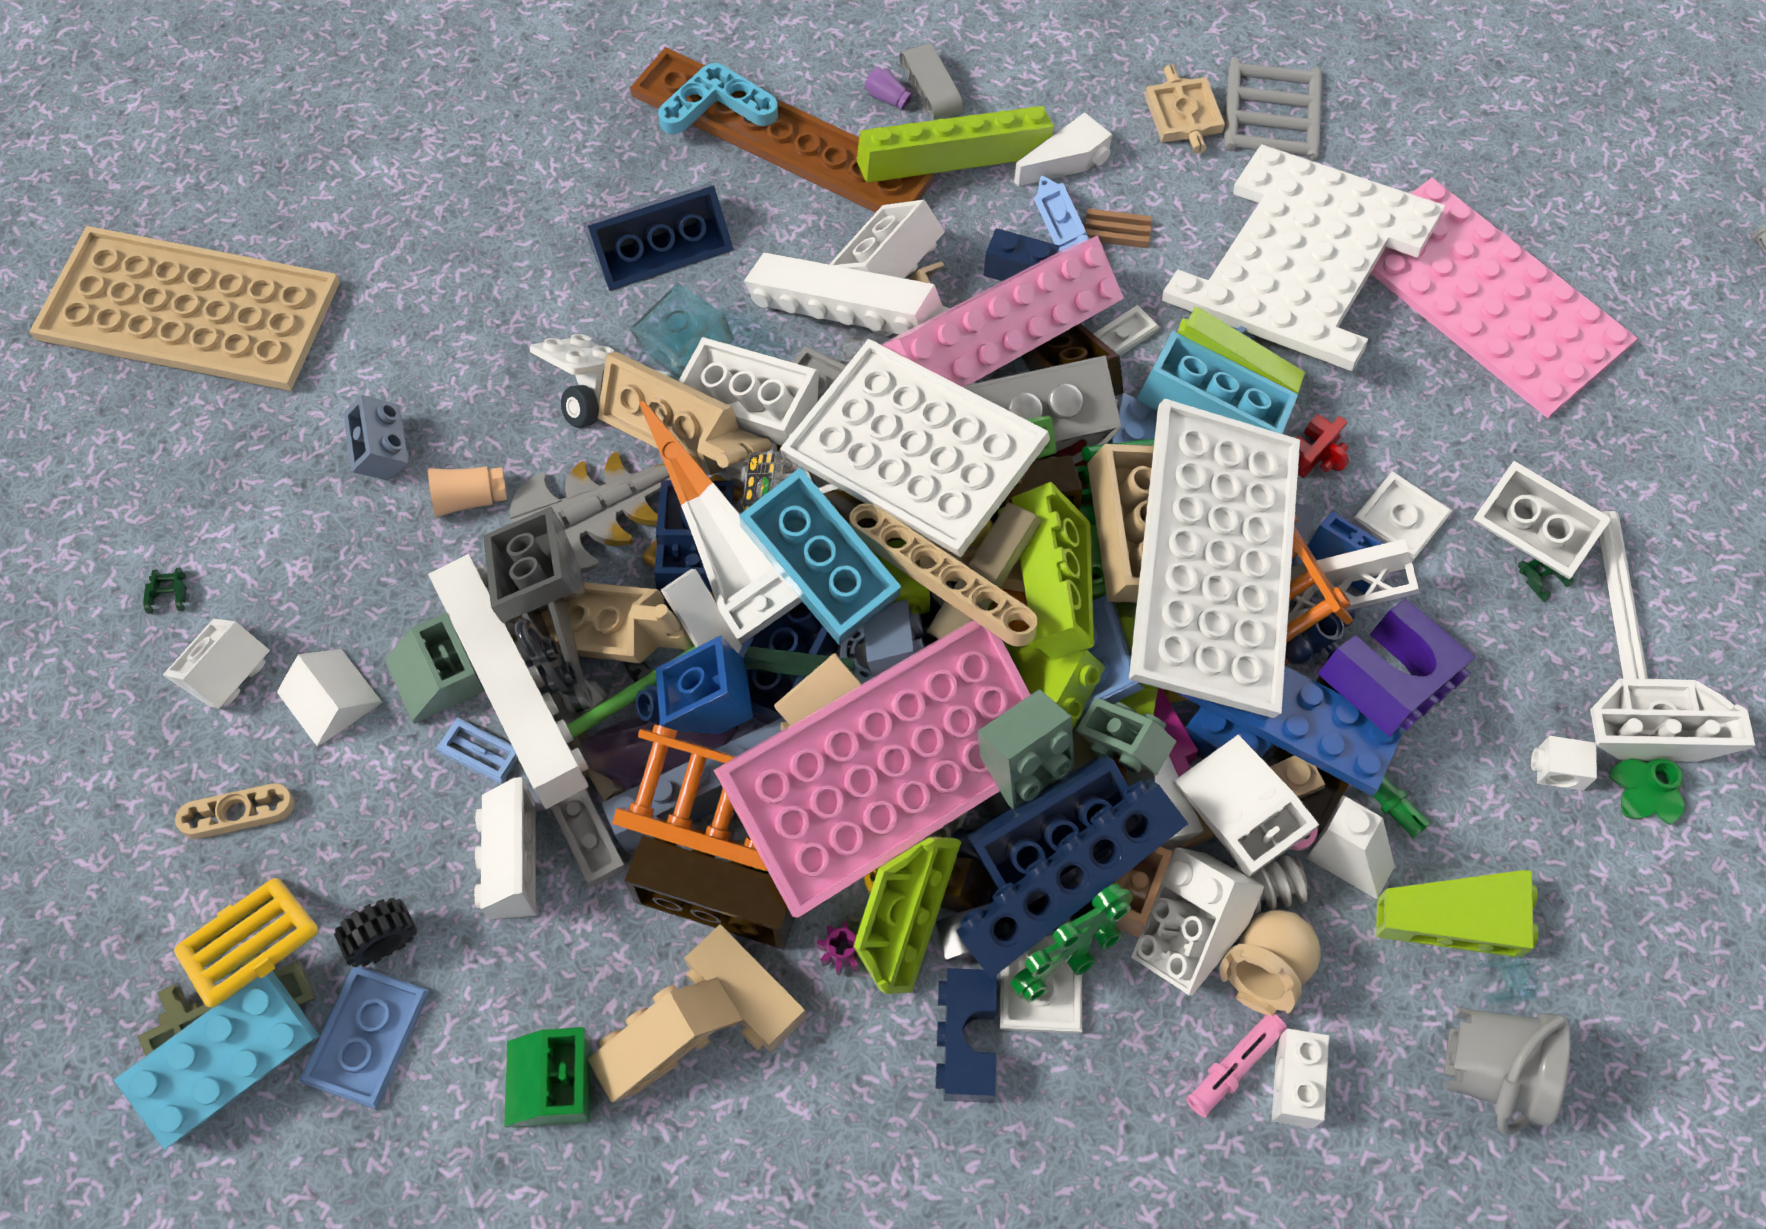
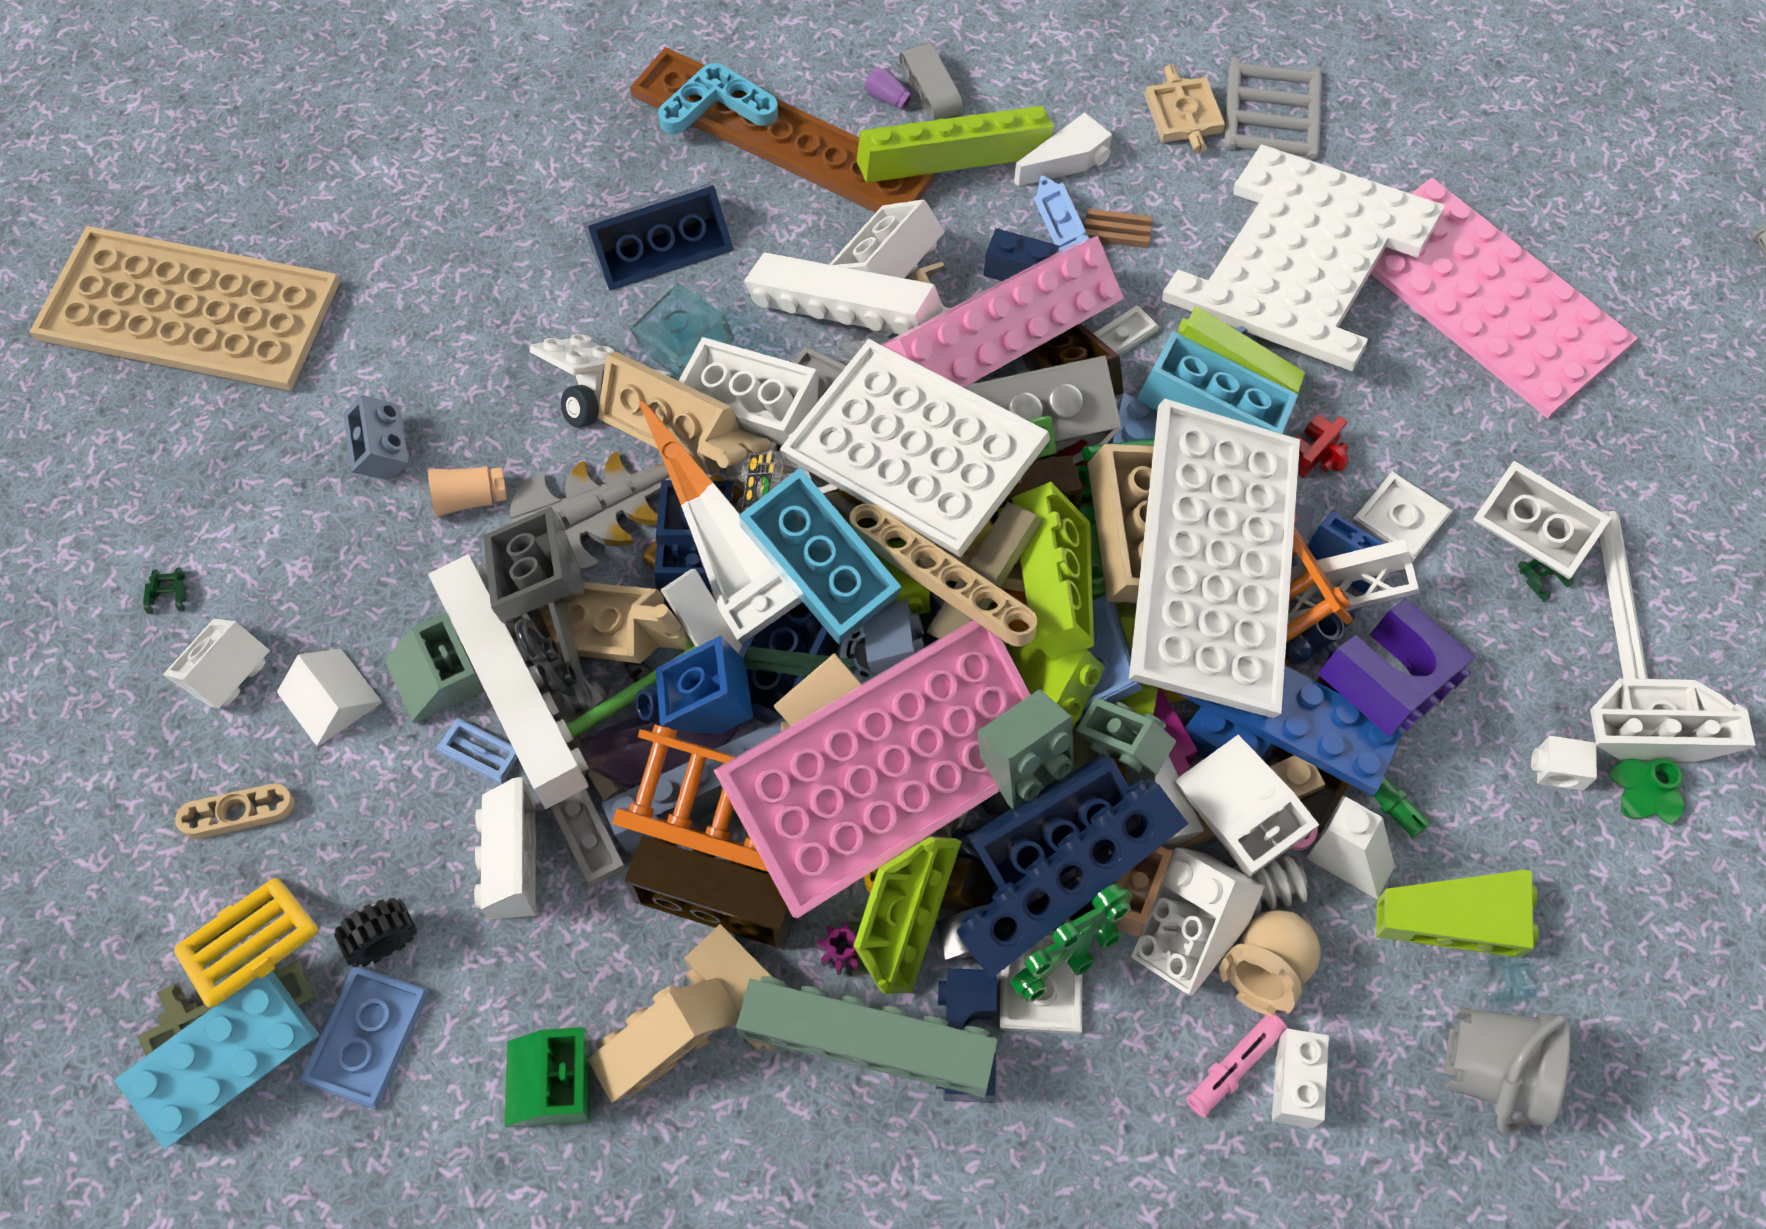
none -> sand green brick [736,976,998,1098]

